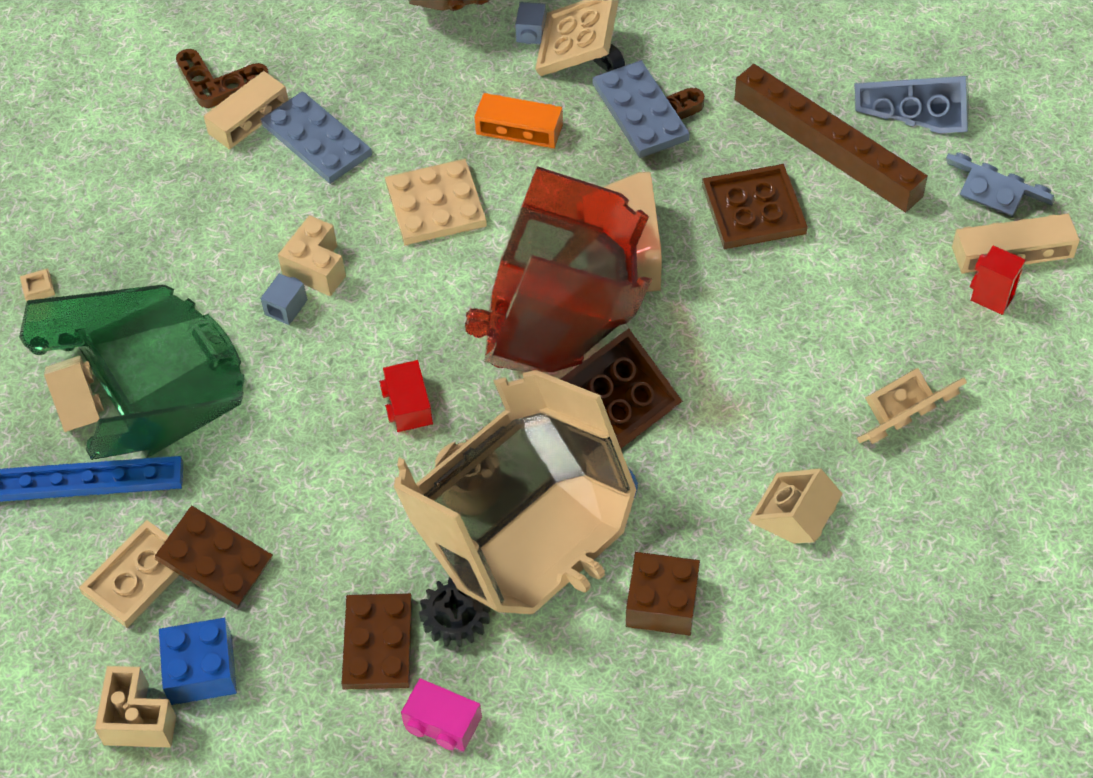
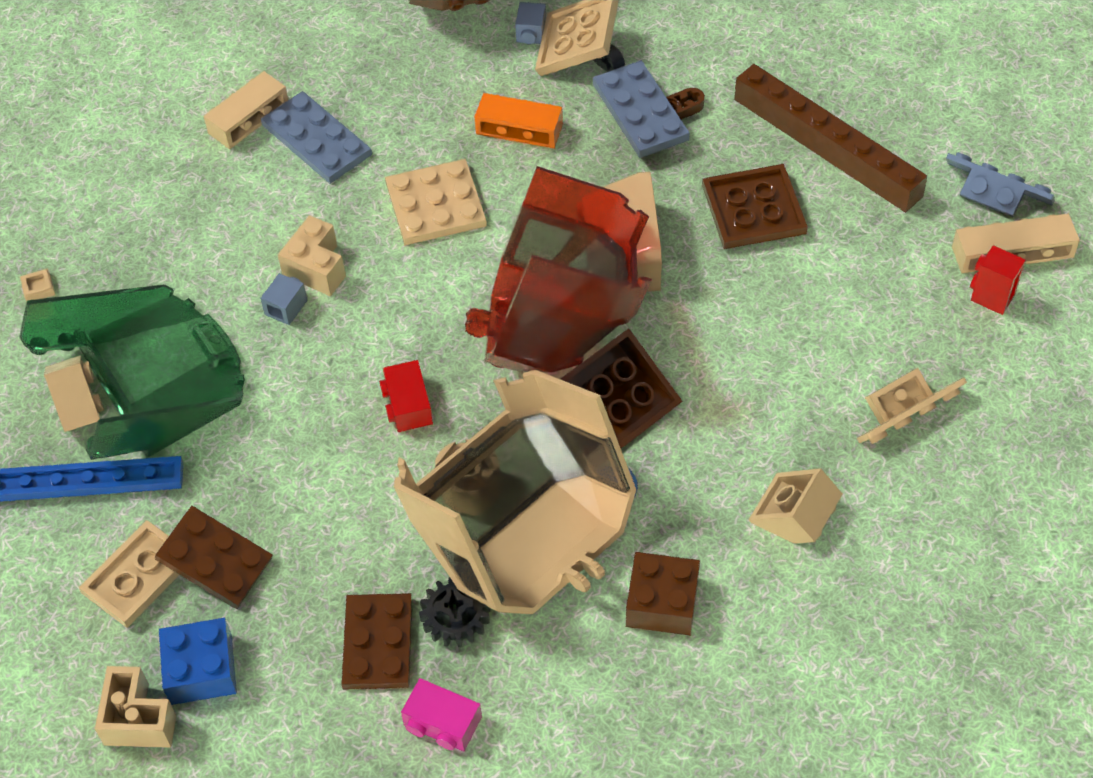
reddish brown beam [176,49,269,108] -> none
sand blue wedge [854,76,969,133] -> none

